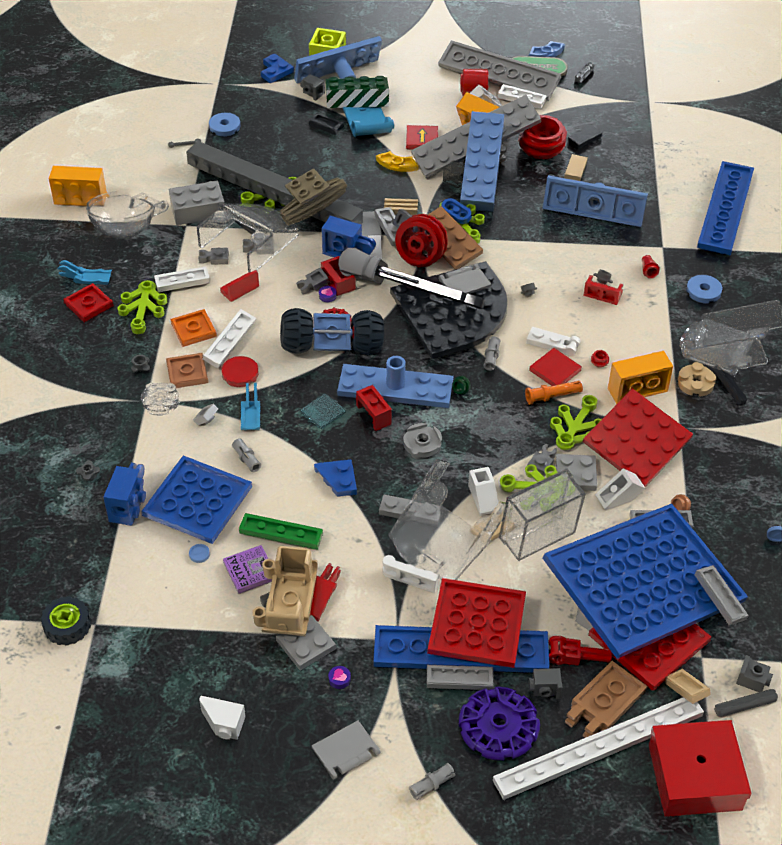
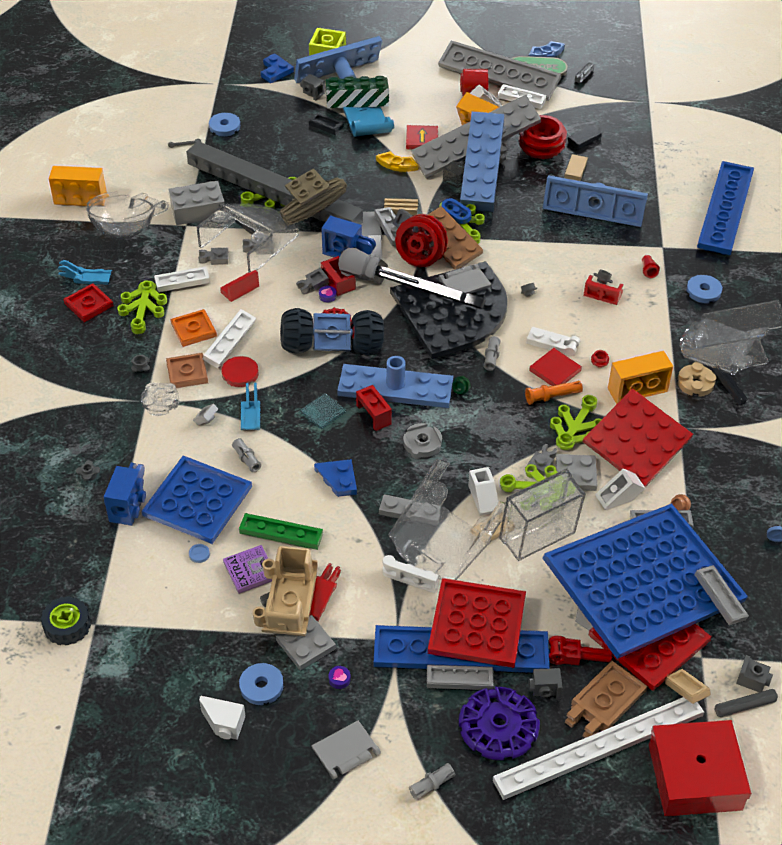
none -> medium blue tile [239,663,283,705]

